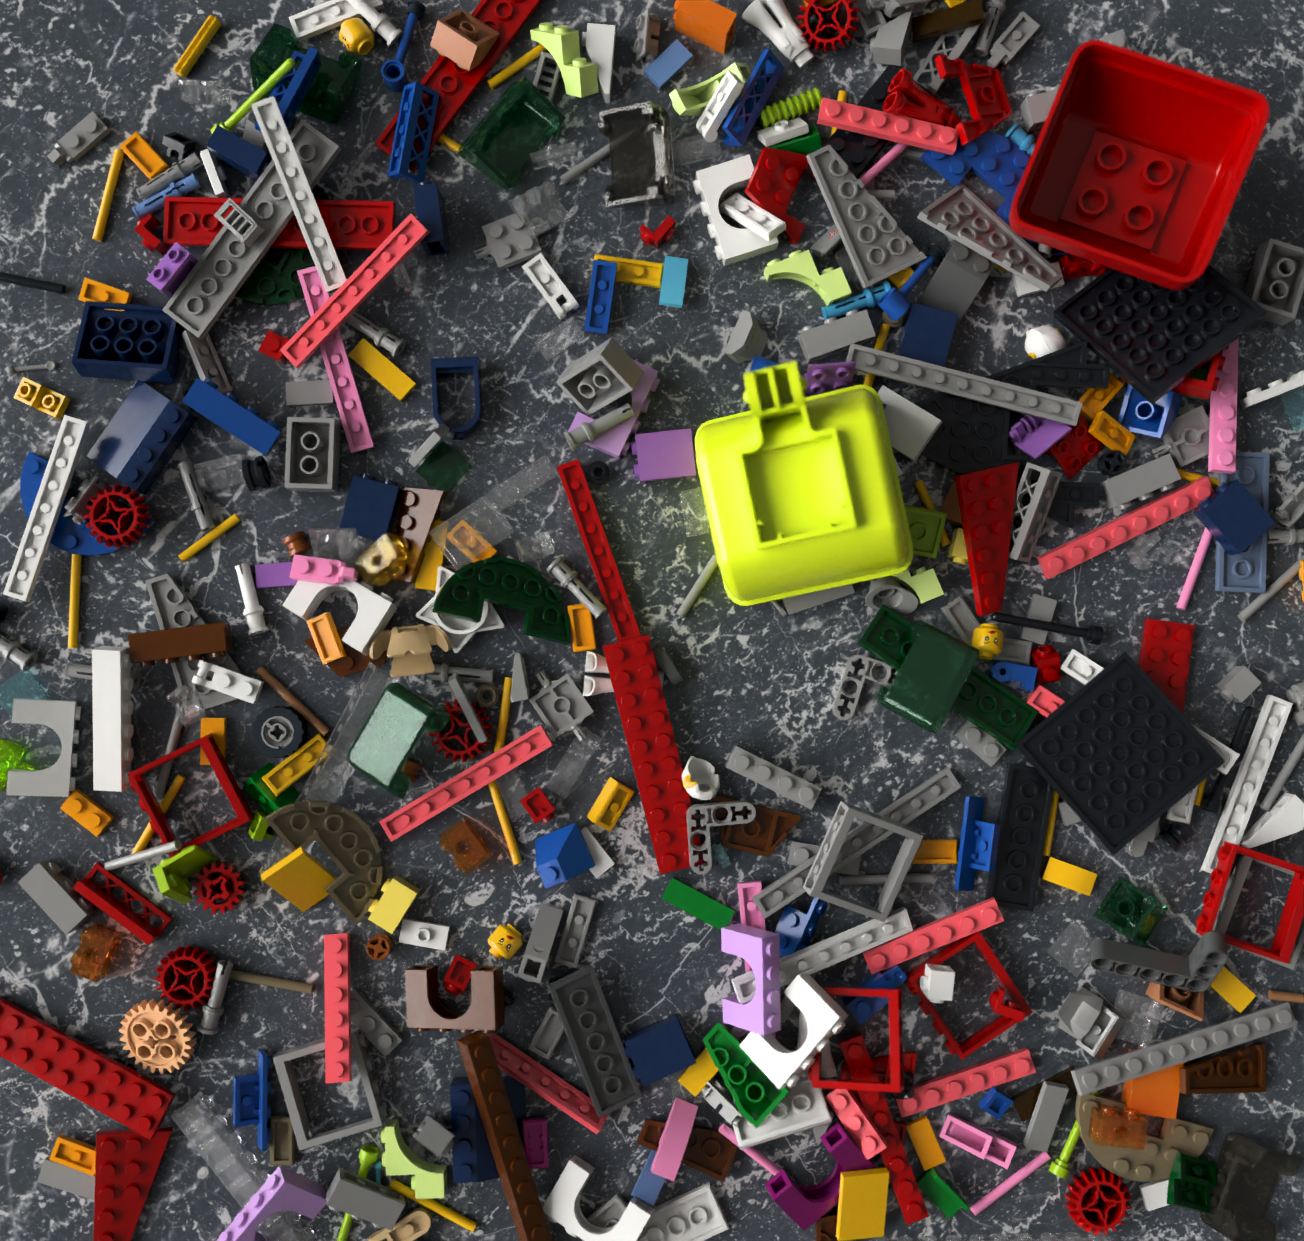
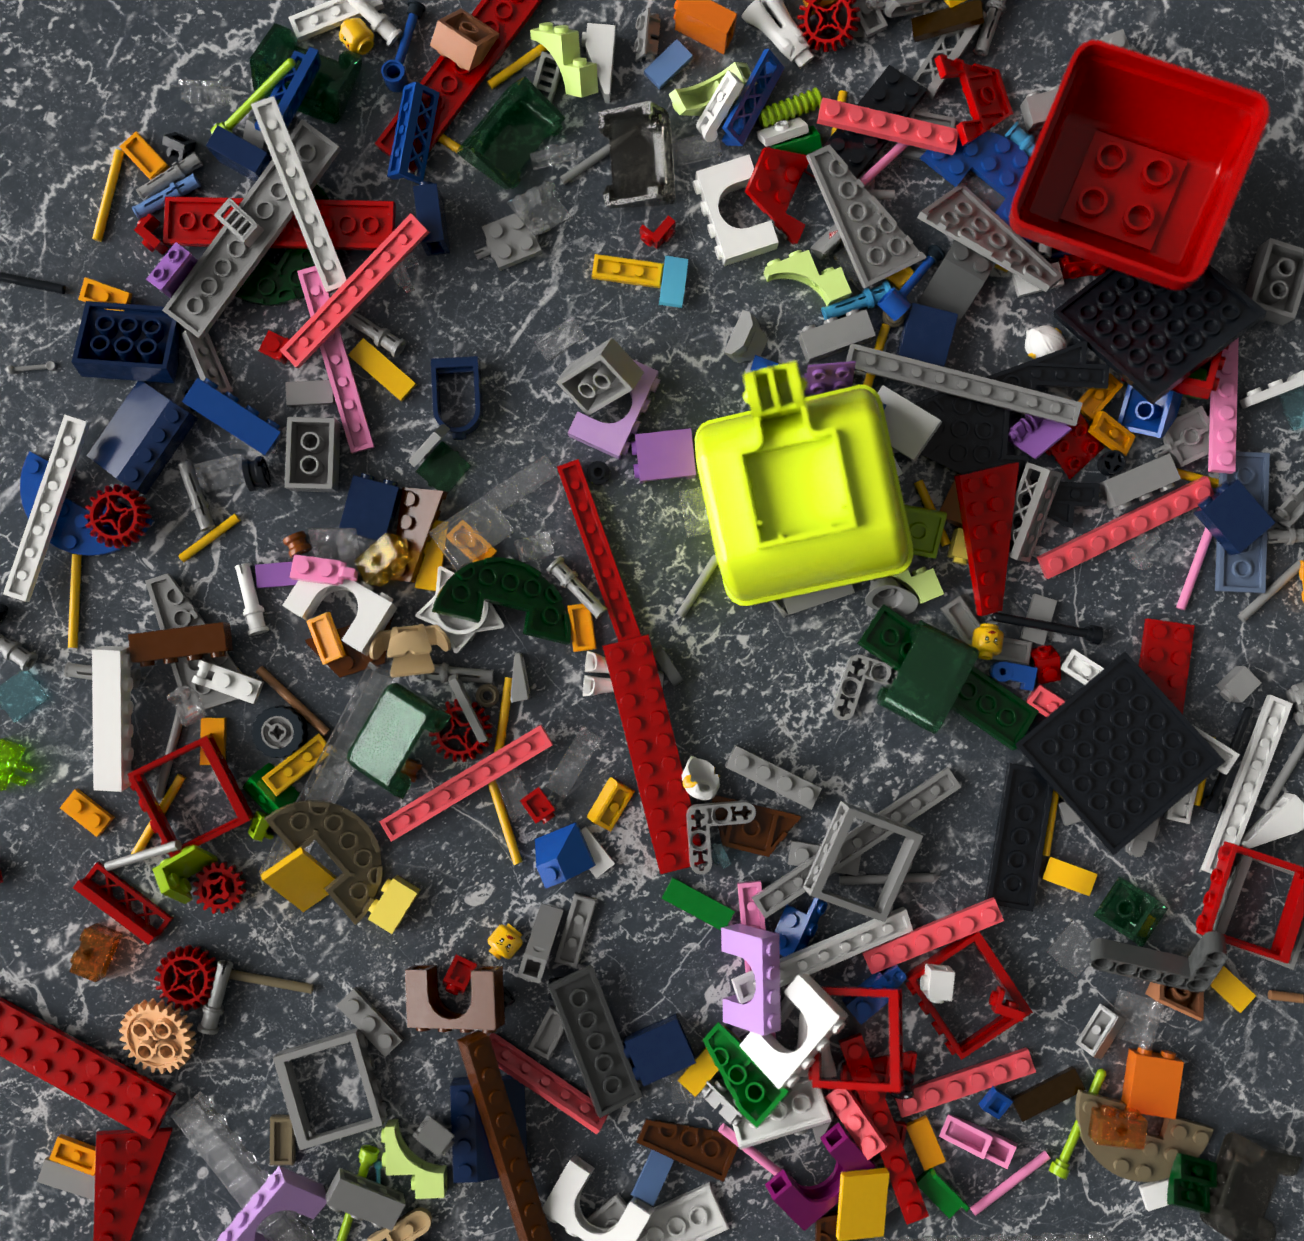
white arch [6,698,81,797] -> none
yellow slope [13,377,71,420] -> none
light grey brick [18,860,96,935] -> none
light grey hinge [47,111,110,168] -> none
light grey hinge [63,476,106,525] -> none
yellow axle [174,15,221,78] -> none
white plate [200,149,230,198] -> none
blue bracket [233,1049,271,1151] -> none
coral plate [324,933,352,1083] -> none
dark orange wheel [366,933,393,960] -> none
yellow bar [389,1179,477,1232] -> none
white plate [399,918,450,951] -> none
clear orange brick [439,817,492,874] -> none
white plate [522,253,580,320] -> none
dark pink plate [522,1117,549,1169] -> none
light grey plate [529,670,594,742] -> none
light grey pin [563,403,635,451] -> none
blue plate [584,260,617,334] -> none
bright pink slope [650,1097,698,1181] -> none
white tile [720,192,786,241] -> none
light grey slope [870,12,912,66] -> none
red piece [883,68,961,129] -> none
light orange tile [912,839,957,864] -> none
light grey plate [954,720,1007,767] -> none
blue bracket [955,796,1001,891] -> none
light grey hinge [986,11,1041,69] -> none
light grey tile [1022,1080,1069,1152] -> none
light grey slope [1056,985,1103,1040] -> none
red gear [1065,1167,1132,1236] -> none
light grey plate [1071,1002,1297,1096] -> none
black wheel [1160,822,1191,852] -> none
reddish brown wing [1179,1042,1266,1094] -> none

